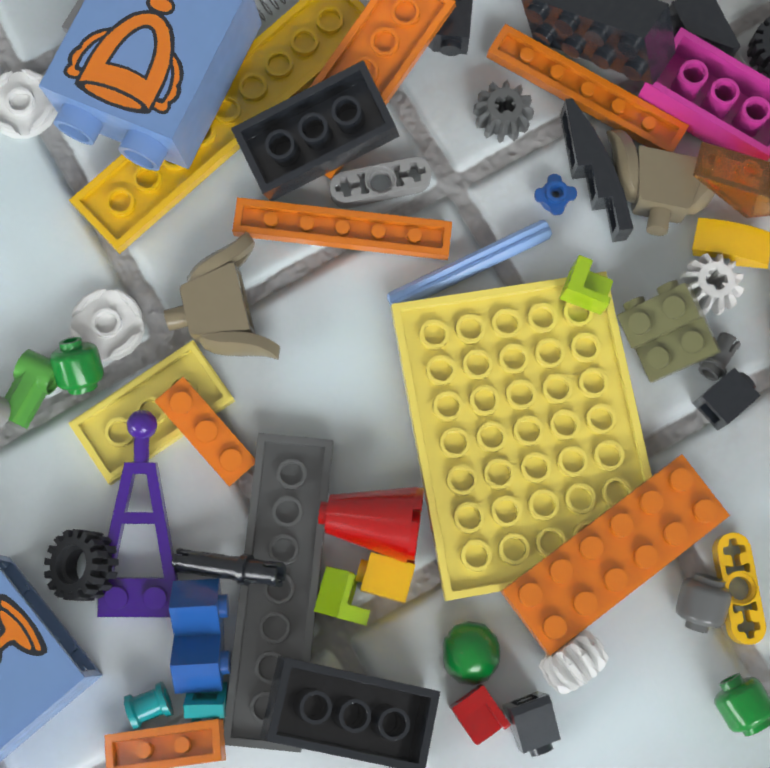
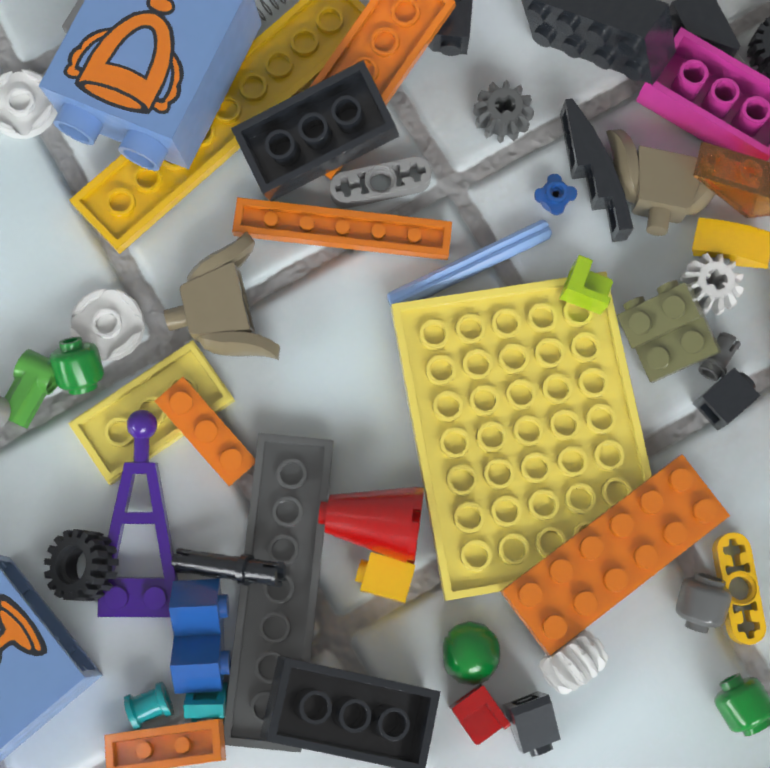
lime panel [314,566,370,626] -> none
orange plate [487,24,689,152] -> none

